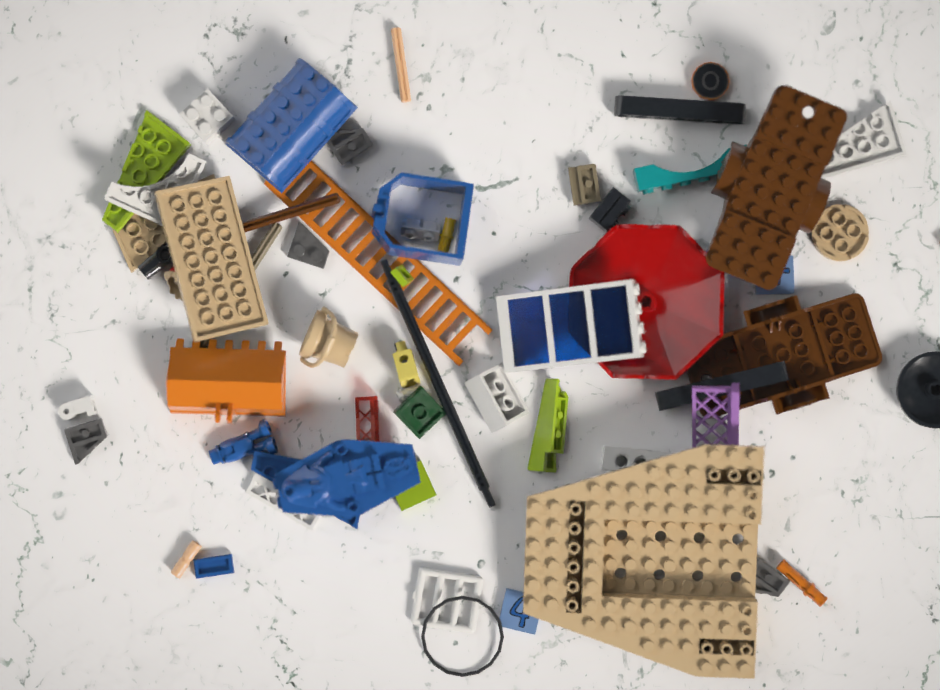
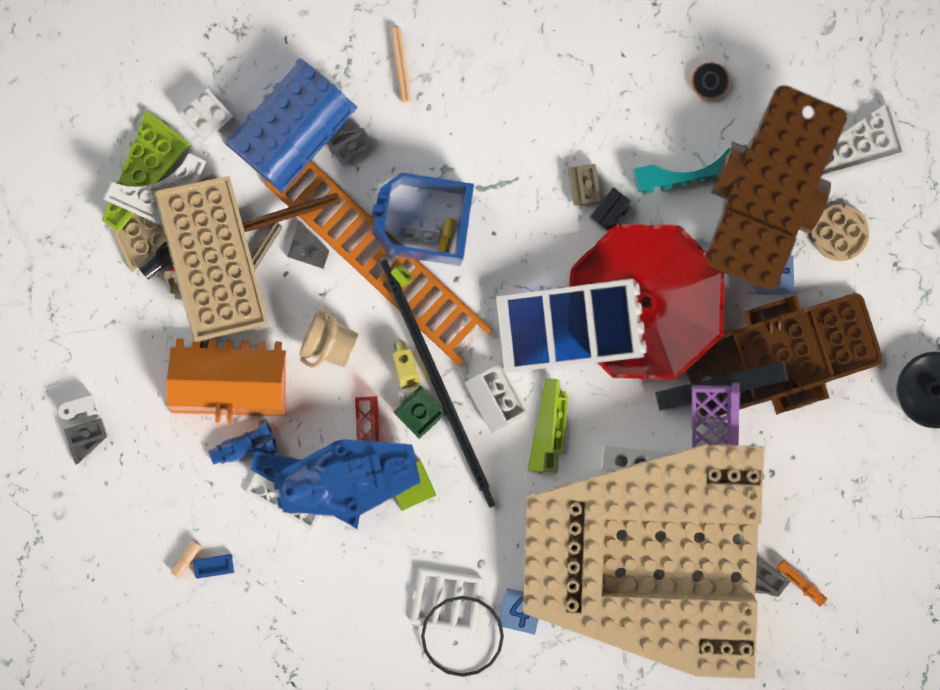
black beam [614,95,746,125] -> none

